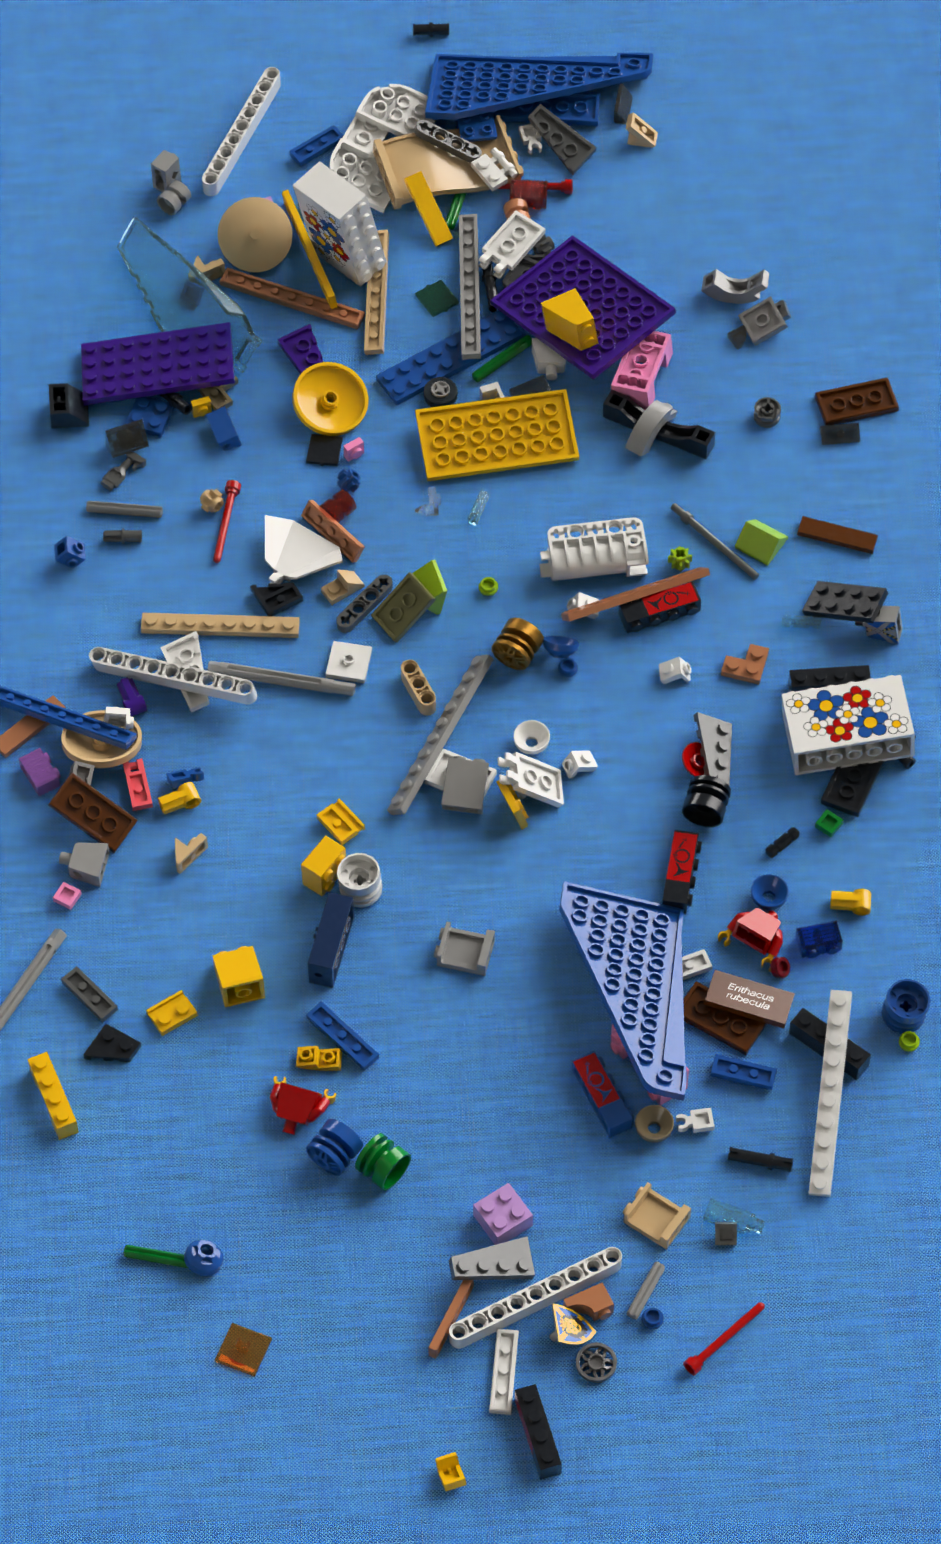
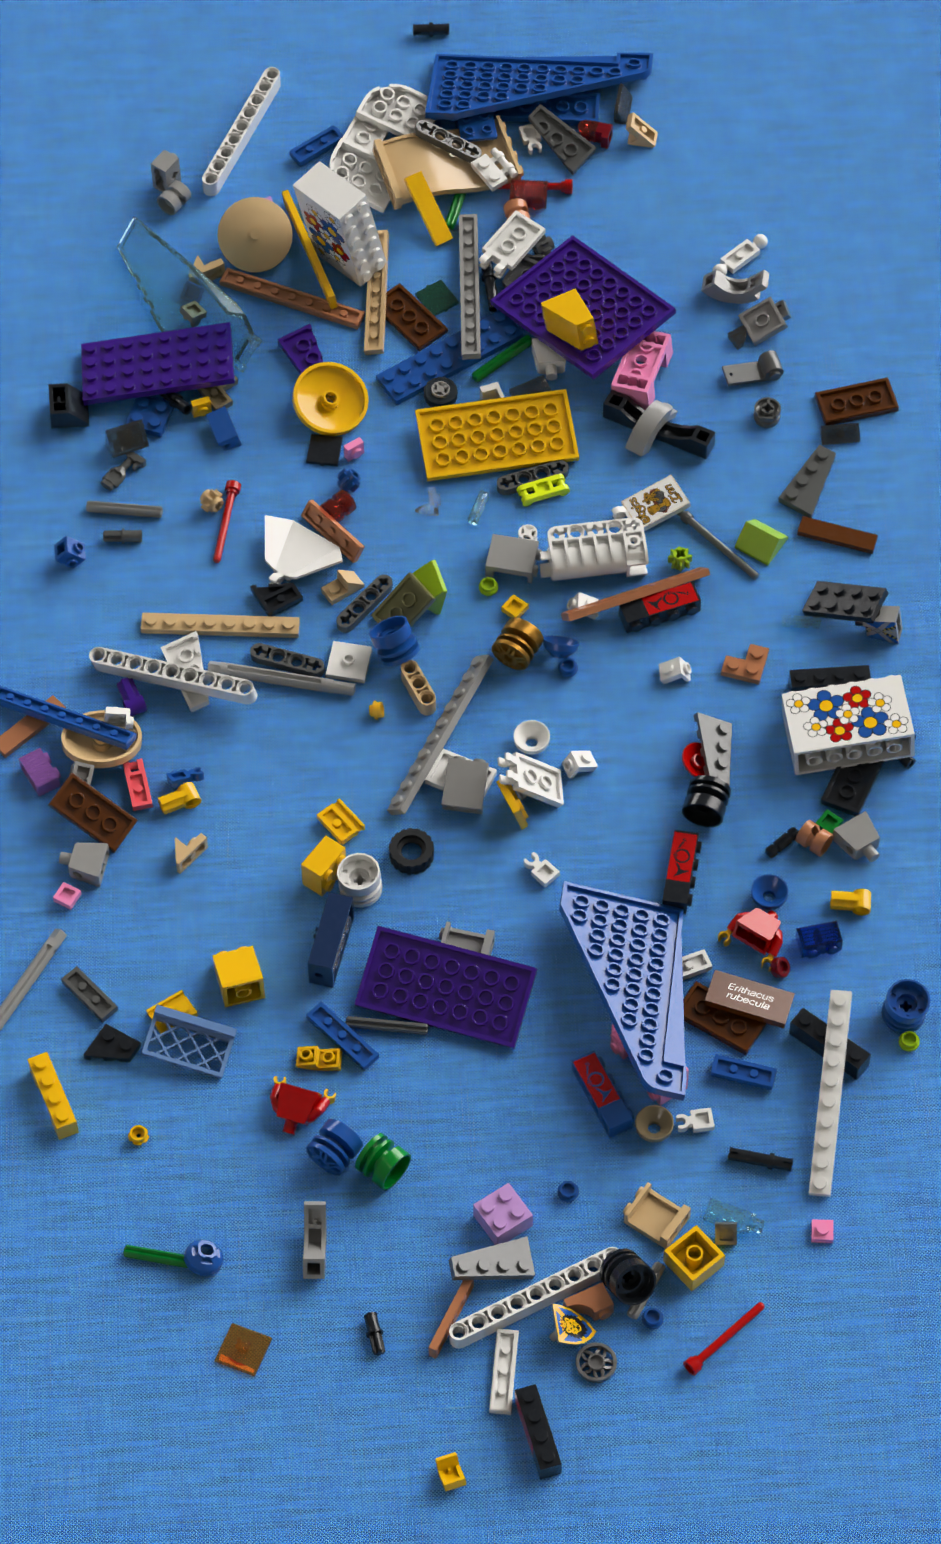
none -> yellow plate [128,1125,149,1146]
none -> medium blue fence [141,1005,237,1079]
none -> dark tan tile [180,301,207,327]
none -> dark grey beam [250,643,325,677]
none -> light grey arch [303,1201,327,1279]
none -> dark grey axle [346,1016,428,1035]
none -> dark purple plate [354,926,538,1049]
none -> black axle [364,1312,385,1356]
none -> blue wheel [369,616,420,667]
none -> yellow plate [369,700,384,720]
none -> reddish brown tile [386,283,448,352]
none -> black tyre [389,828,434,875]
none -> light grey panel [485,534,542,583]
none -> dark grey beam [497,460,569,495]
none -> yellow plate [501,594,529,618]
none -> neon yellow plate [516,474,570,507]
none -> white wheel [518,524,538,541]
none -> white plate [524,852,560,888]
none -> blue plate [557,1181,579,1202]
none -> leg [578,120,613,149]
none -> black wheel [600,1248,656,1306]
none -> white tile [611,474,691,531]
none -> yellow brick [663,1225,725,1291]
none -> white plate [712,234,768,275]
none -> dark grey door [722,350,784,386]
none -> dark grey wing [778,445,836,518]
none -> nougat wheel [795,820,834,857]
none -> bright pink plate [811,1219,833,1243]
none -> light grey torso [833,811,880,862]

